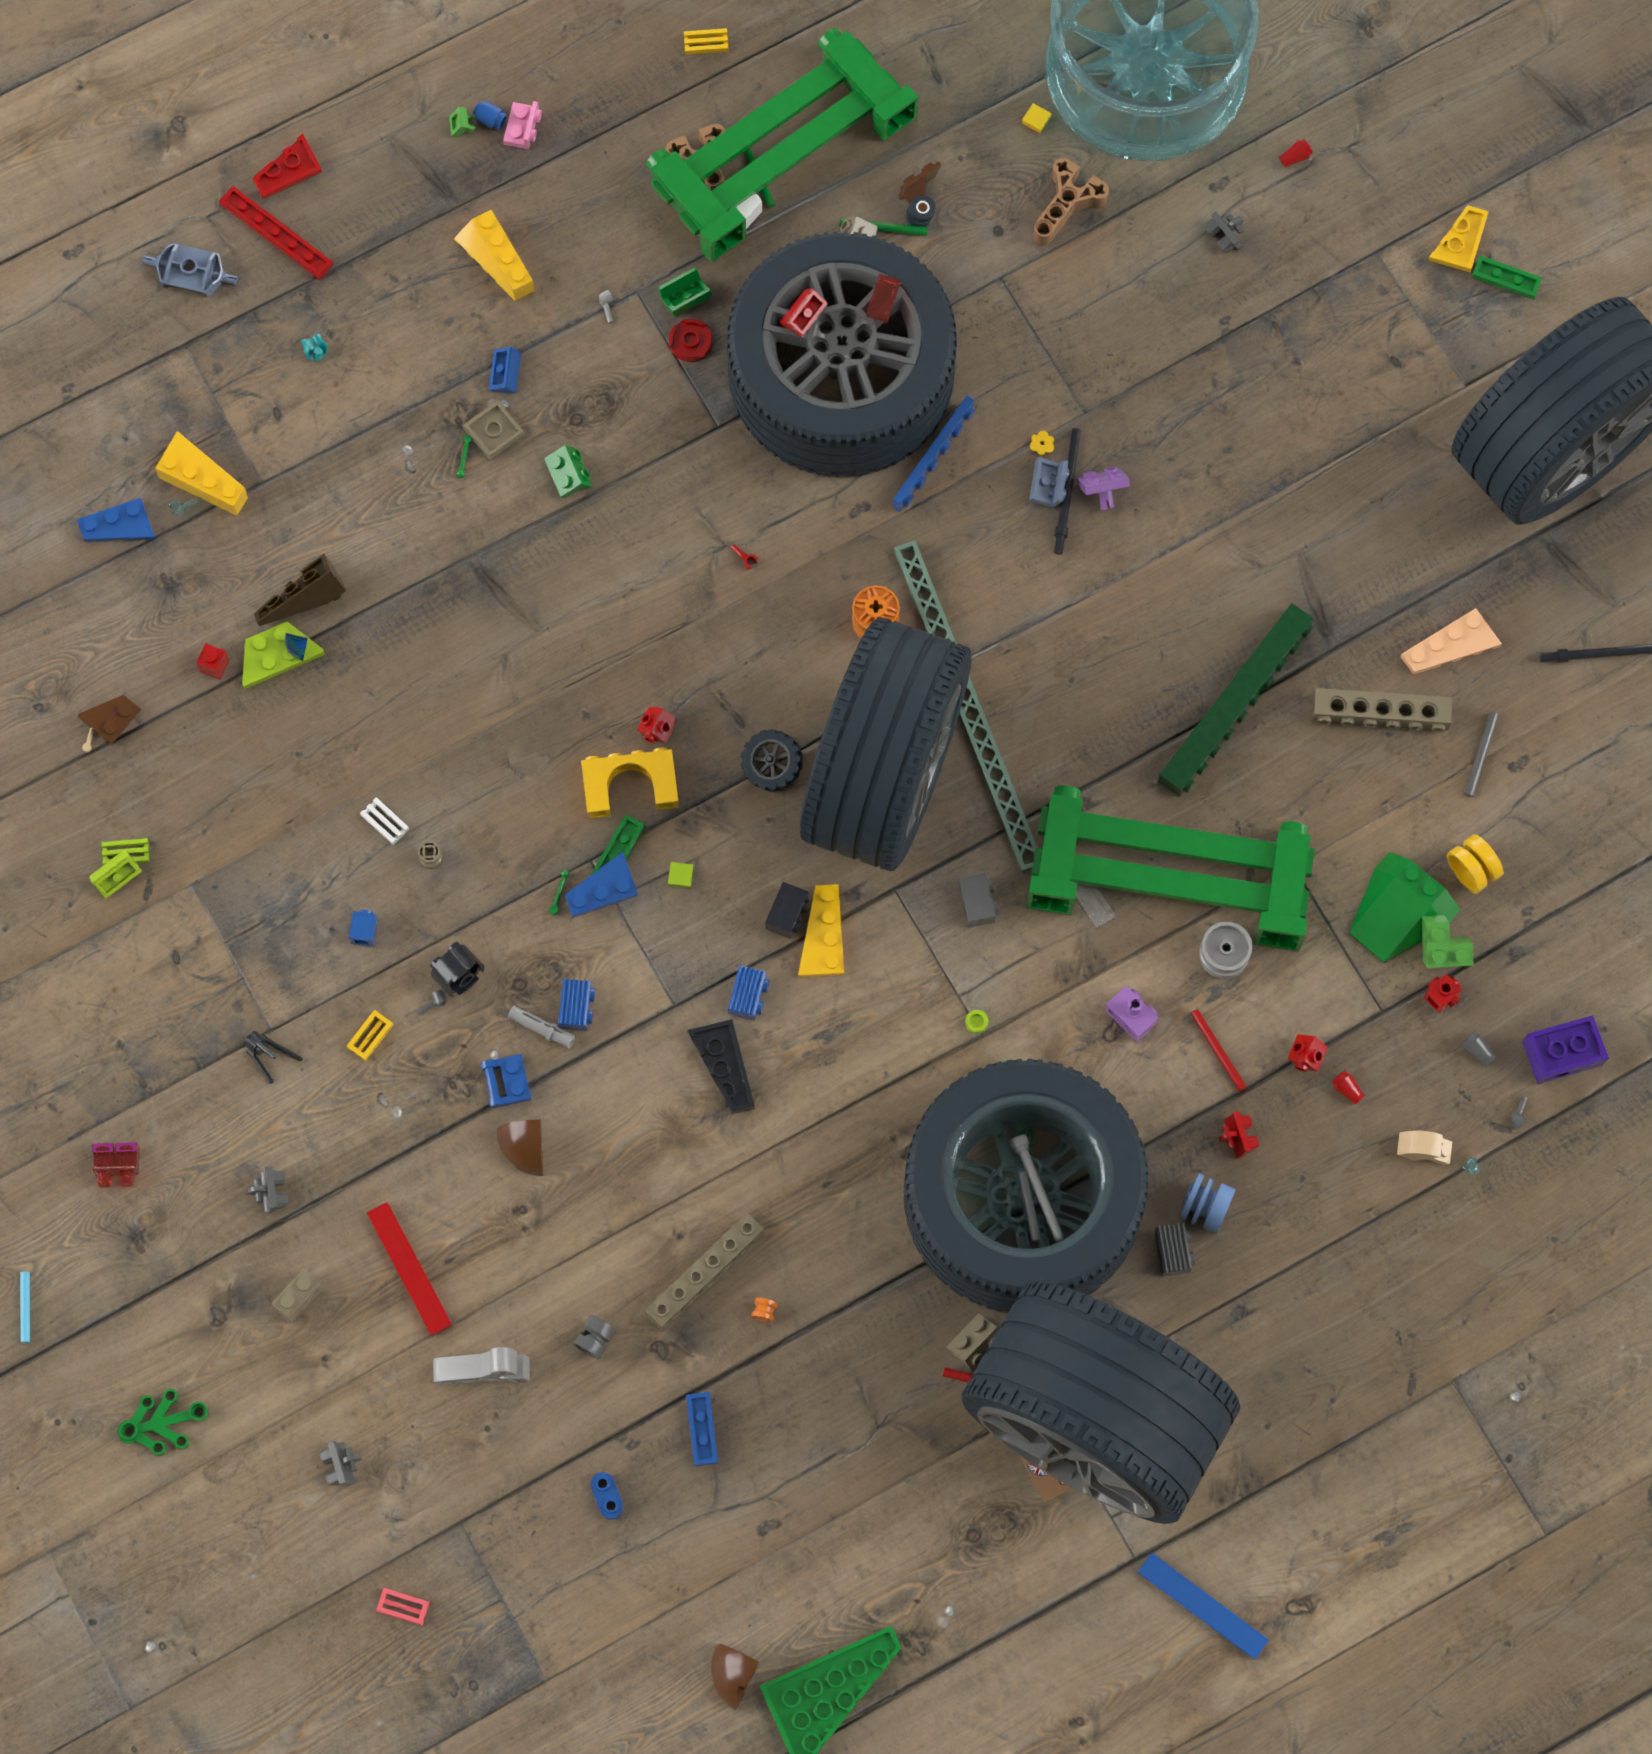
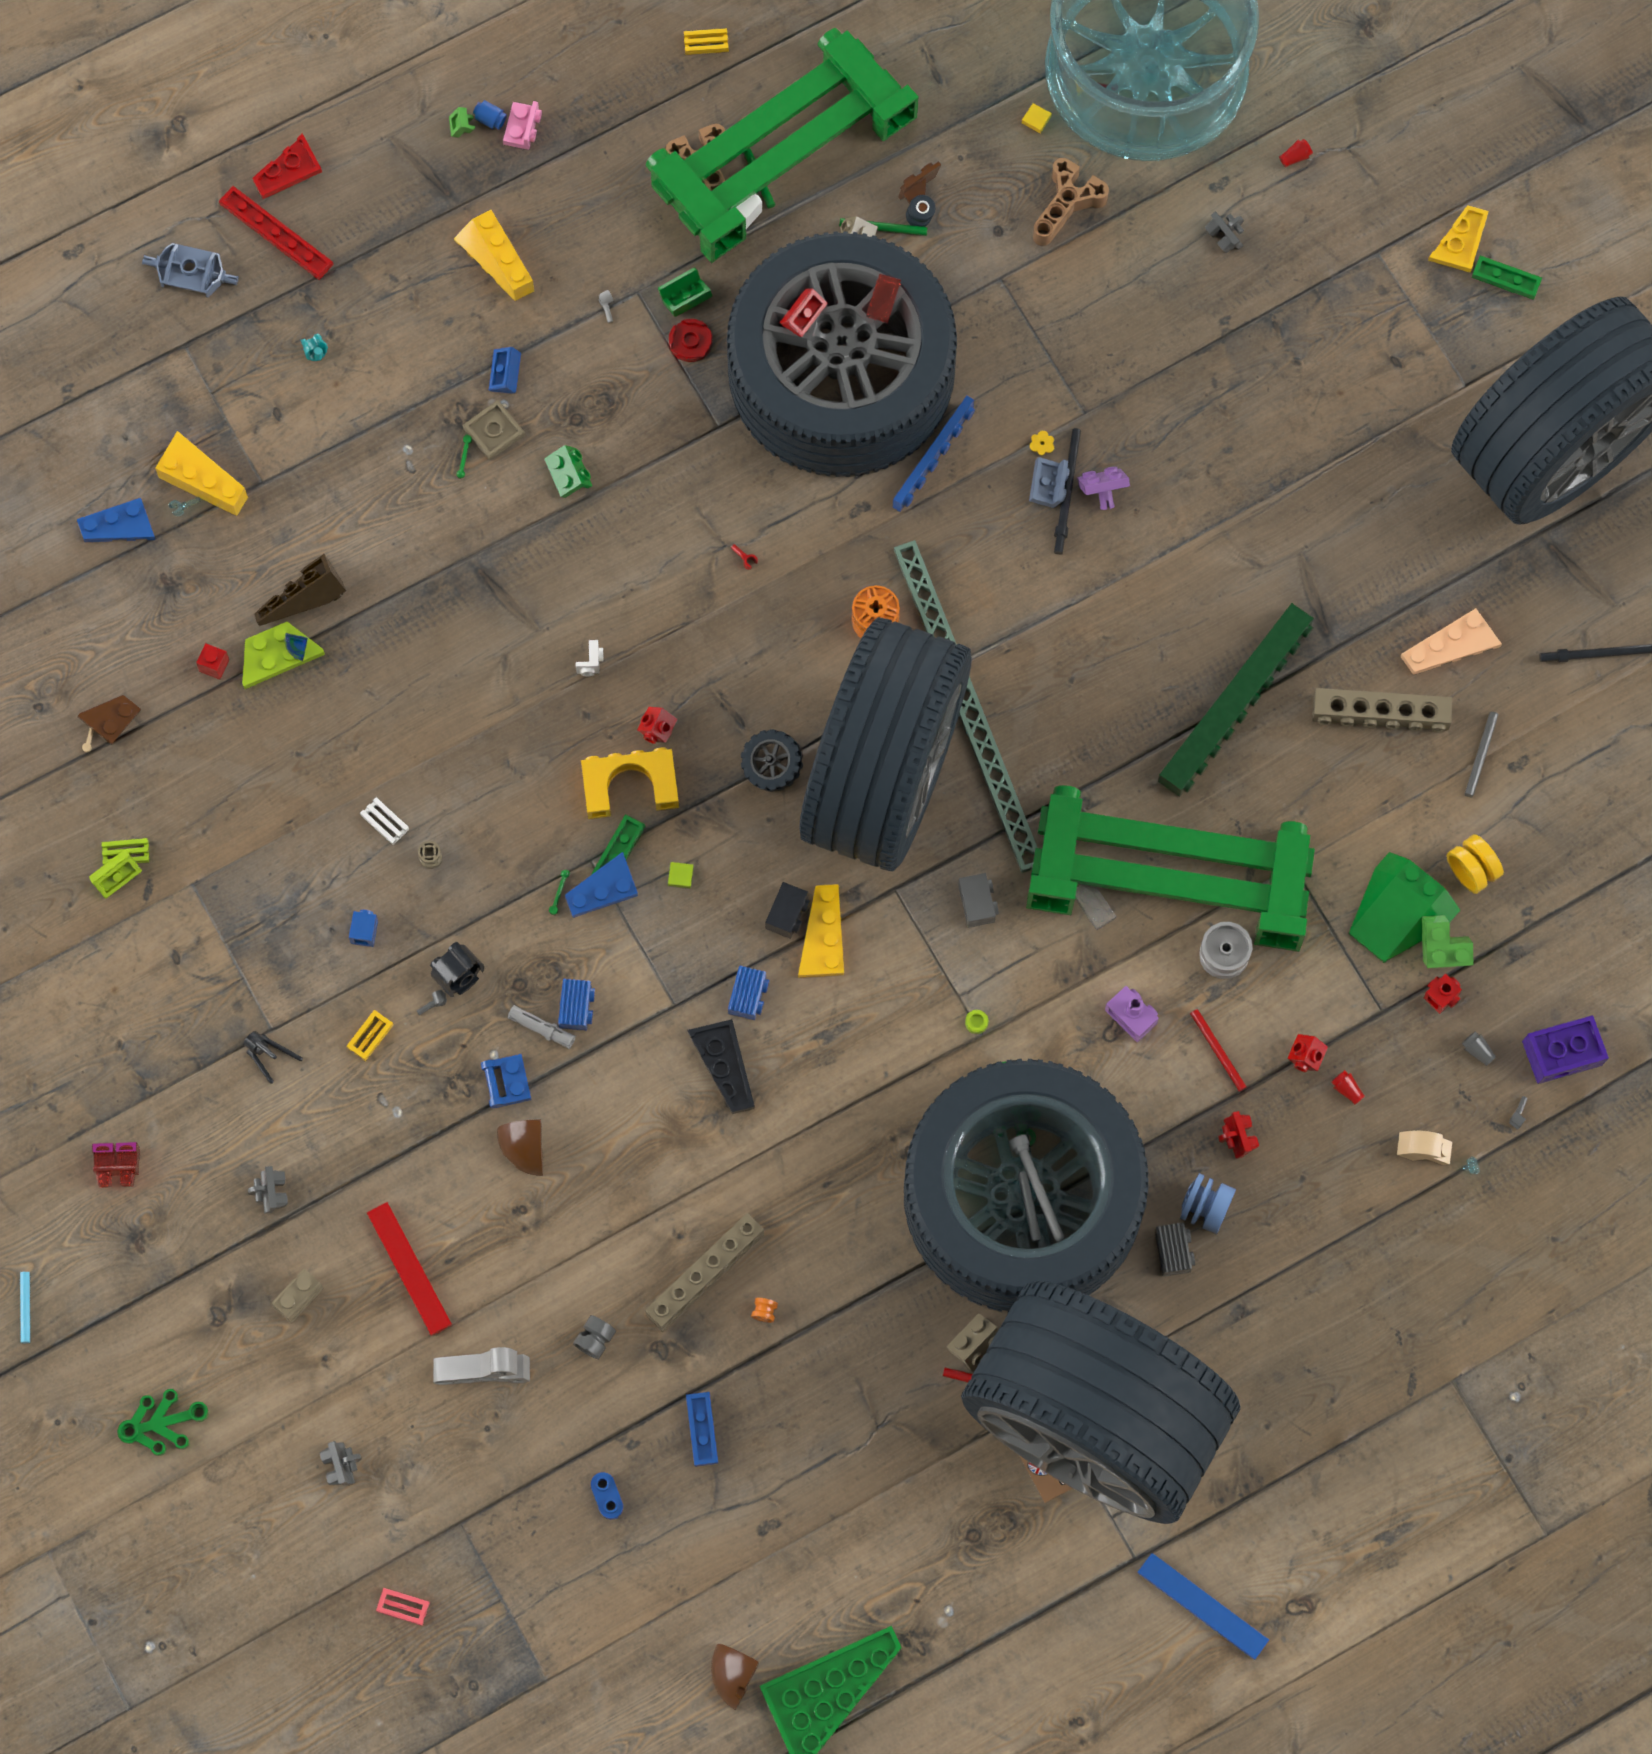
none -> white bracket [576,640,604,676]

